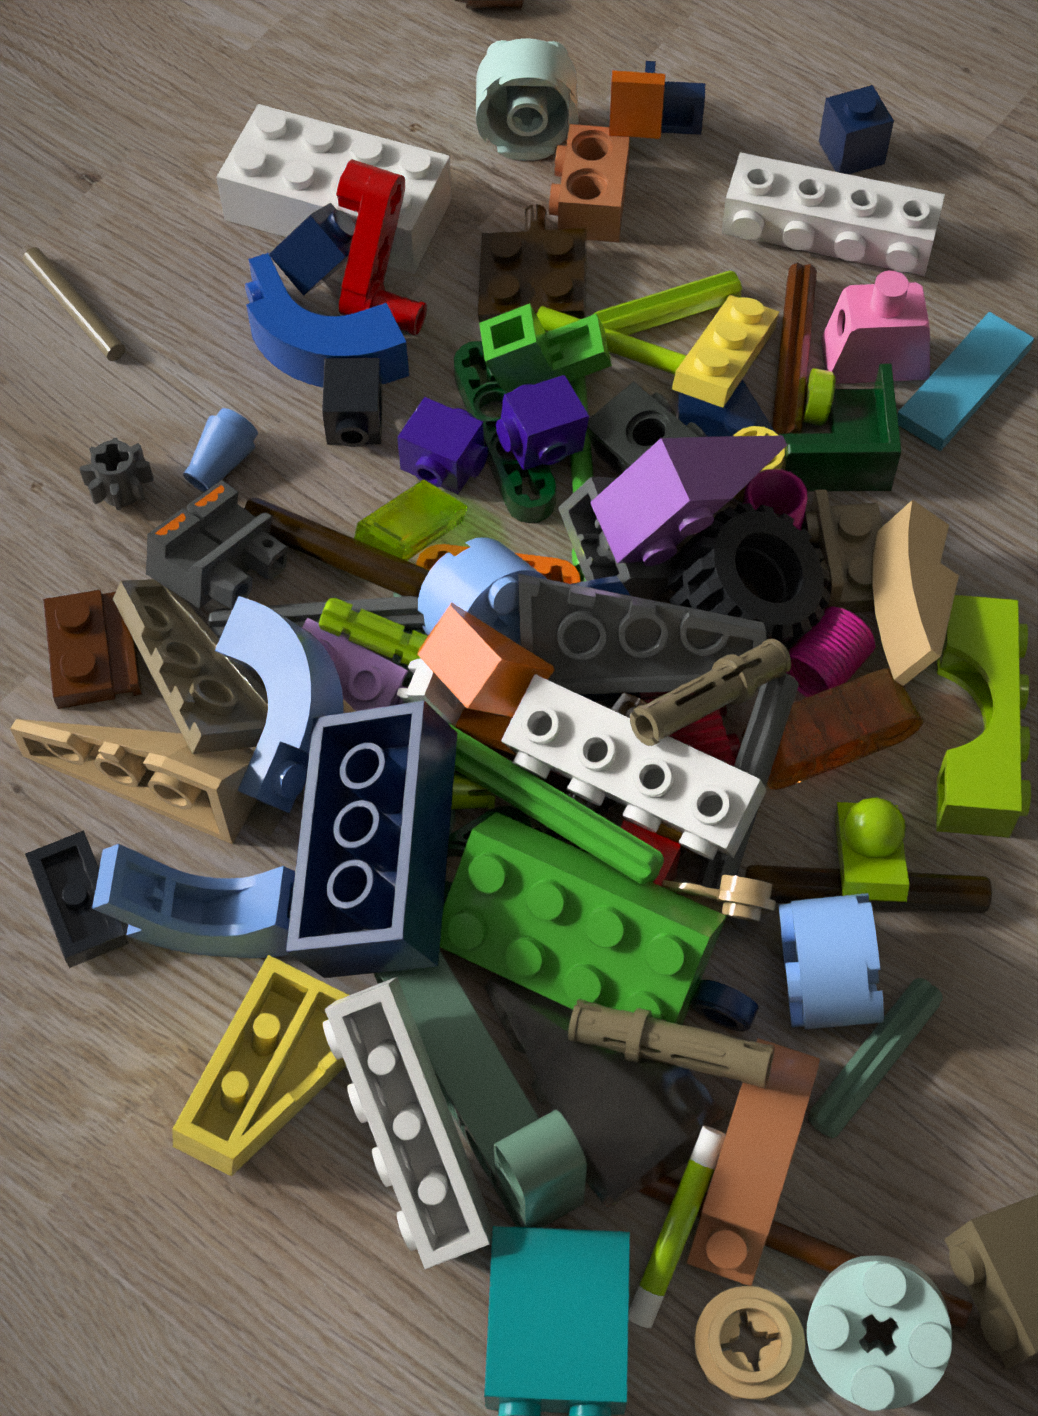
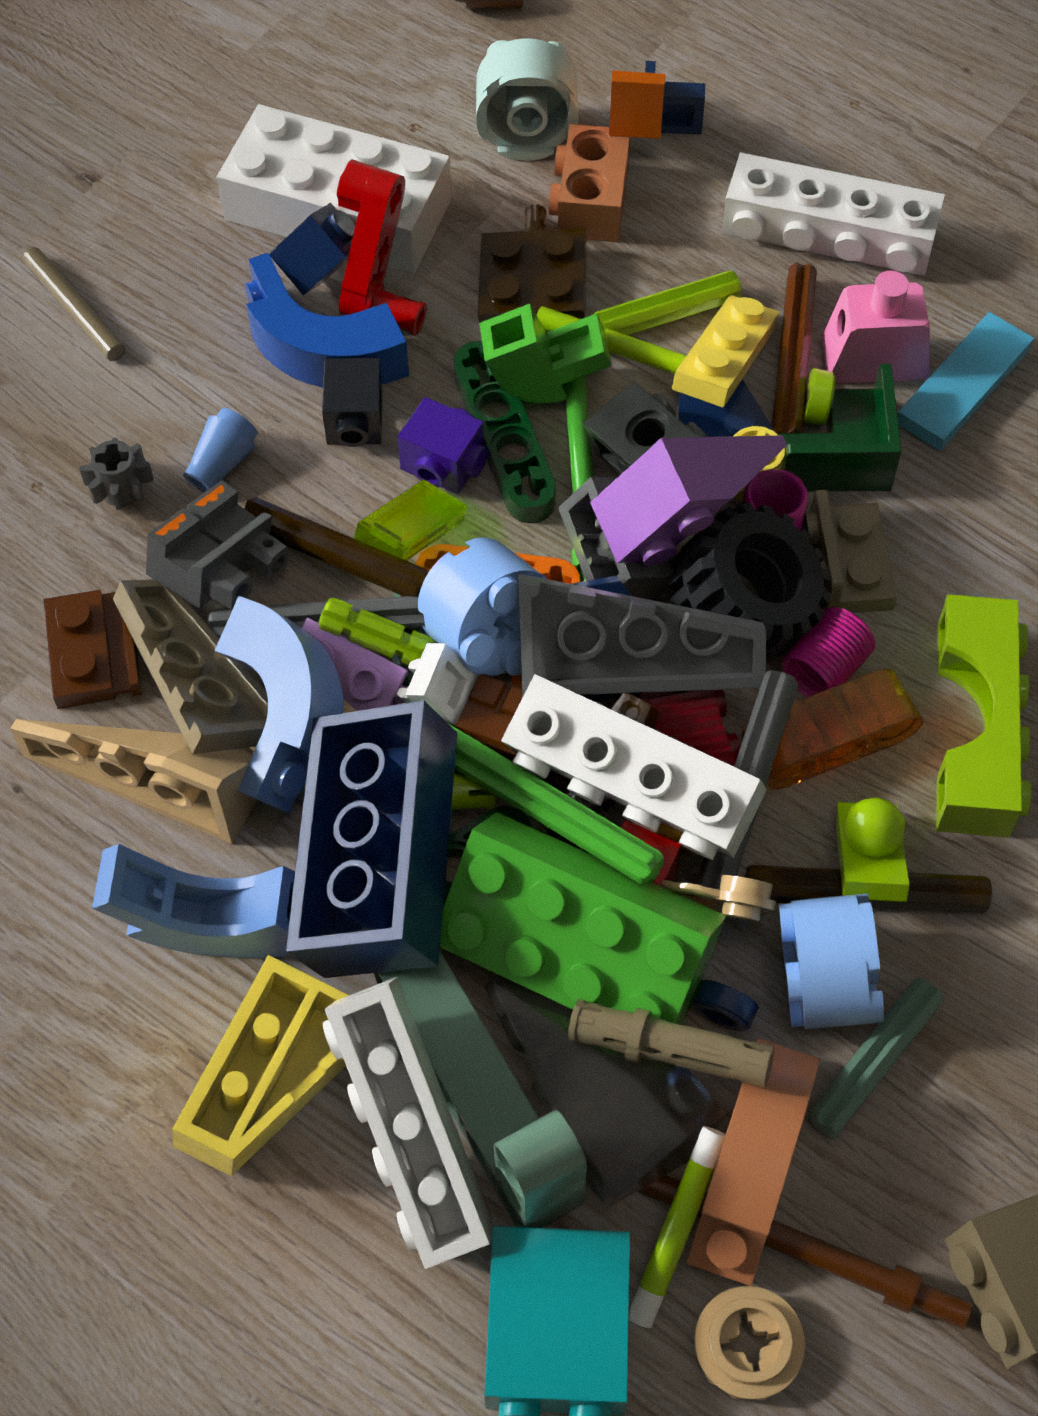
black plate [25,830,129,968] -> none
slope [417,602,554,717] -> none
dark purple brick [496,375,589,470] -> none
dark tan pin [630,639,791,746] -> none
light aqua brick [807,1255,952,1411] -> none
dark blue brick [819,85,894,174] -> none
tan slope [872,500,959,686] -> none

